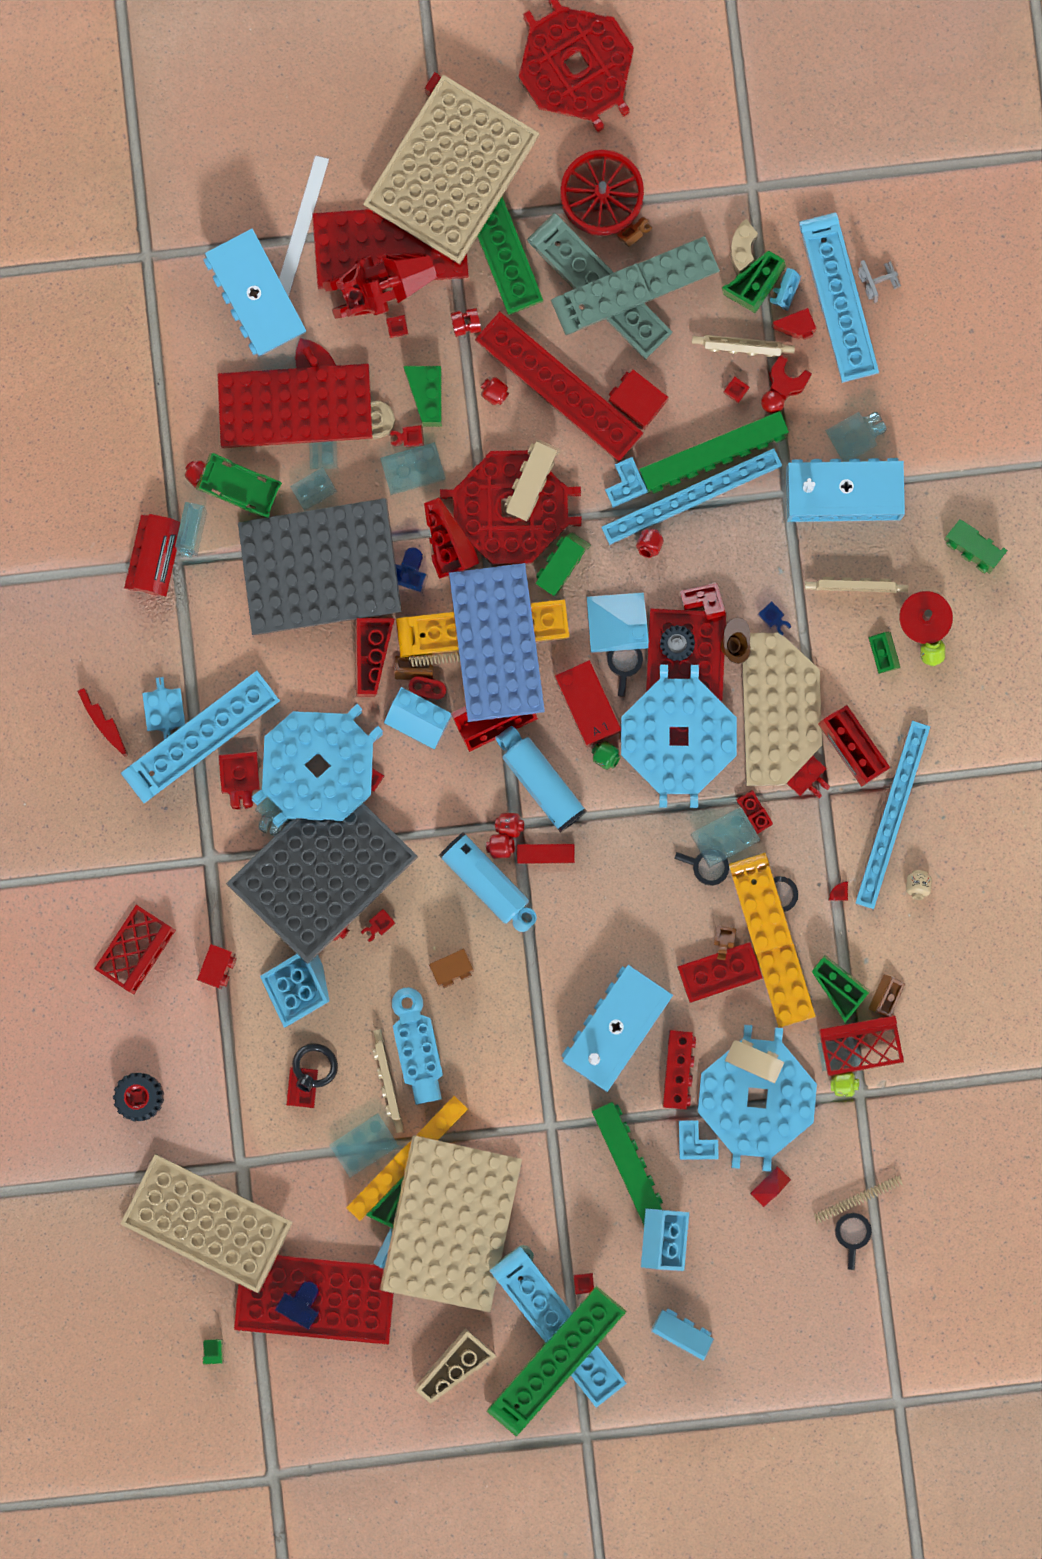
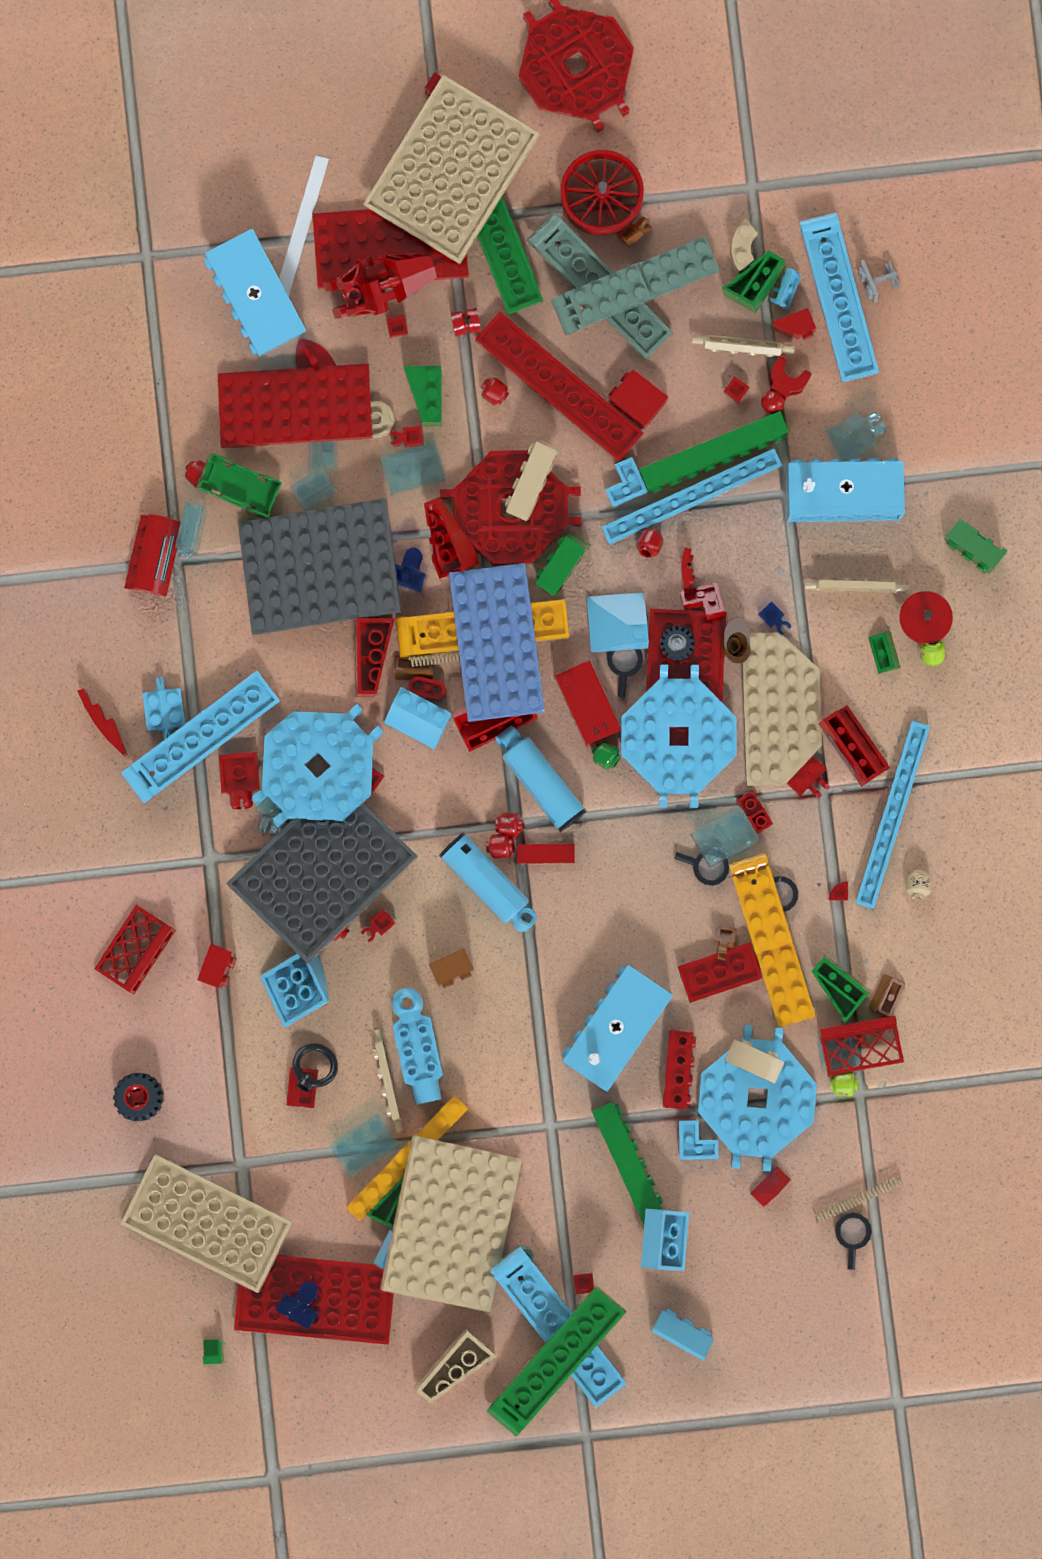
none -> red slope [681,547,695,590]

